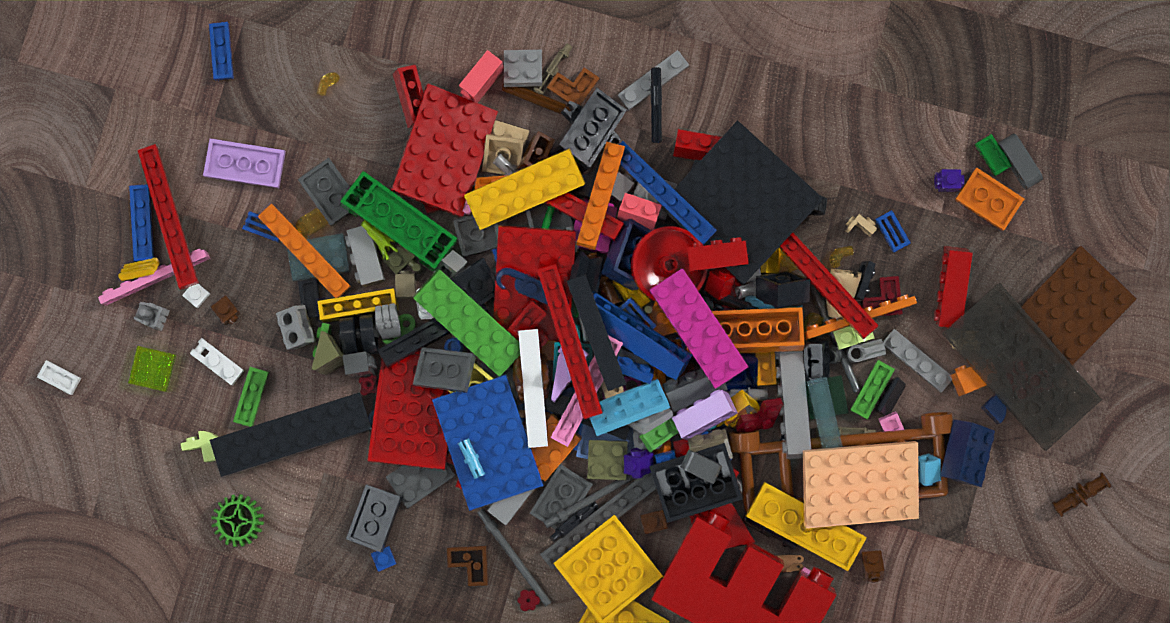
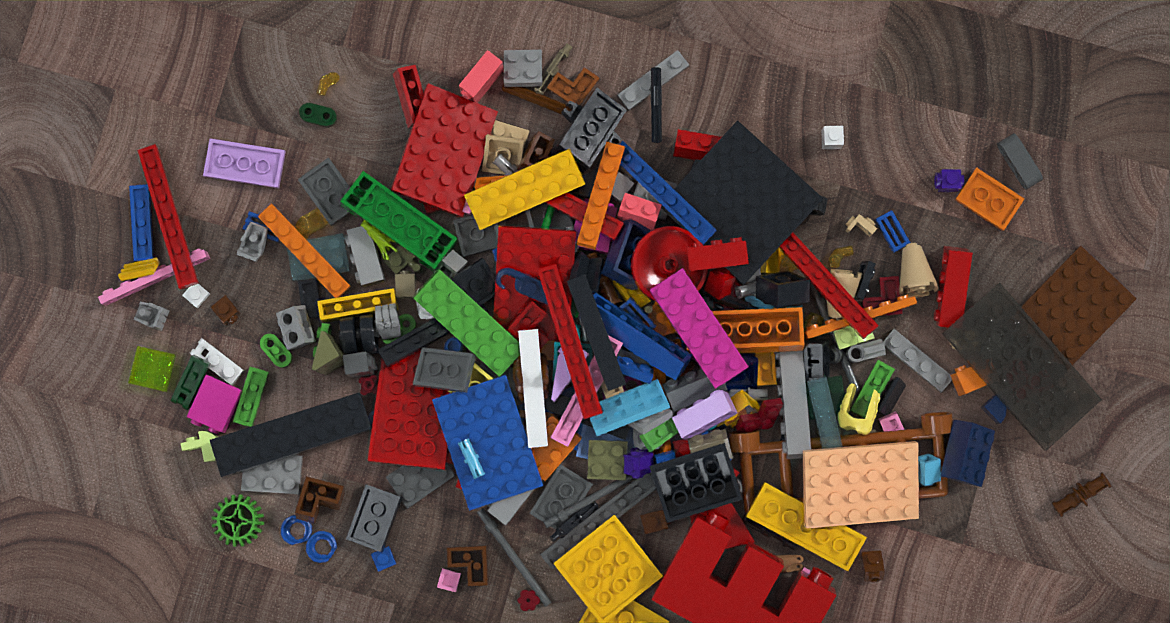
white plate [37,360,81,395] -> none
blue plate [209,22,234,81] -> none
dark grey beam [680,450,722,484] -> none
green plate [975,134,1012,177] -> none
none -> dark green plate [171,355,211,411]
none -> dark pink brick [187,375,243,435]
none -> light grey hand [237,222,268,262]
none -> light grey plate [241,455,303,494]
none -> bright green plate [260,334,293,368]
none -> blue piece [281,515,312,545]
none -> reddish brown brick [295,476,345,524]
none -> dark green plate [299,103,337,127]
none -> blue piece [306,531,337,563]
none -> bright pink plate [437,568,461,592]
none -> white brick [822,126,844,149]
none -> light yellow piece [838,383,880,436]
none -> tan cone [899,243,938,298]

